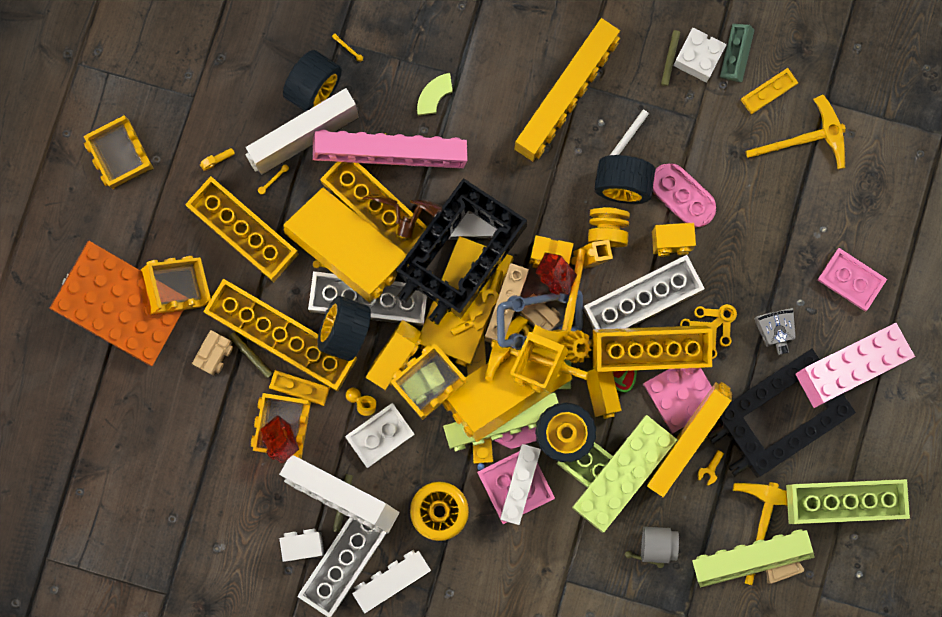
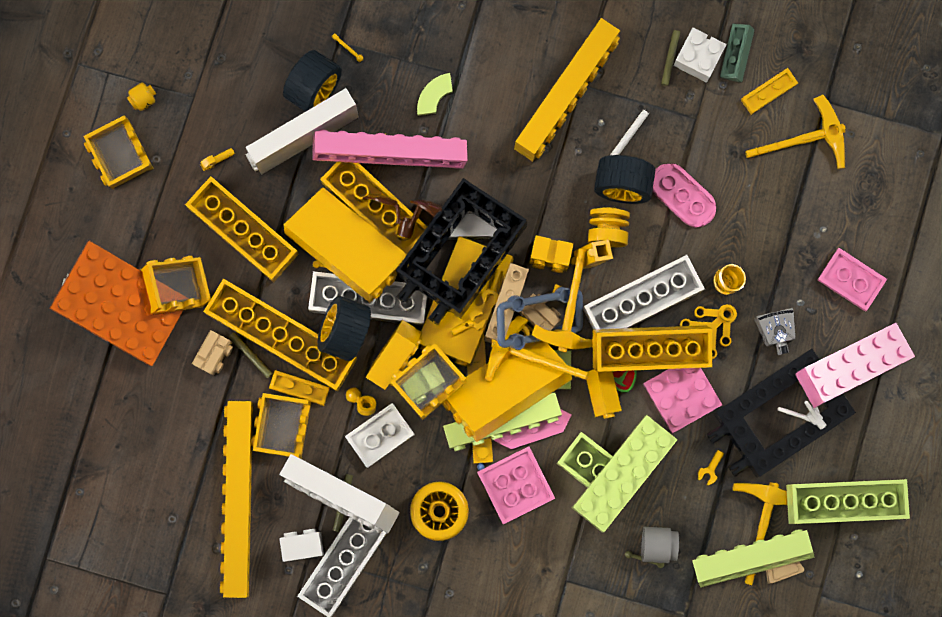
yellow hinge [258,165,289,195] -> none
clear red brick [260,415,299,463] -> none
white brick [352,550,431,613] -> none
white brick [500,444,541,525] -> none
yellow window [510,332,568,393] -> none
wheel [535,403,597,462] -> none
clear red brick [536,252,577,295] -> none
yellow gear [560,330,593,363] -> none
yellow brick [647,382,732,497] -> none
yellow brick [652,223,696,257] -> none
none -> yellow head [127,83,156,111]
none -> yellow brick [220,401,253,598]
none -> yellow helmet [713,264,746,295]
none -> white plant [778,401,826,430]

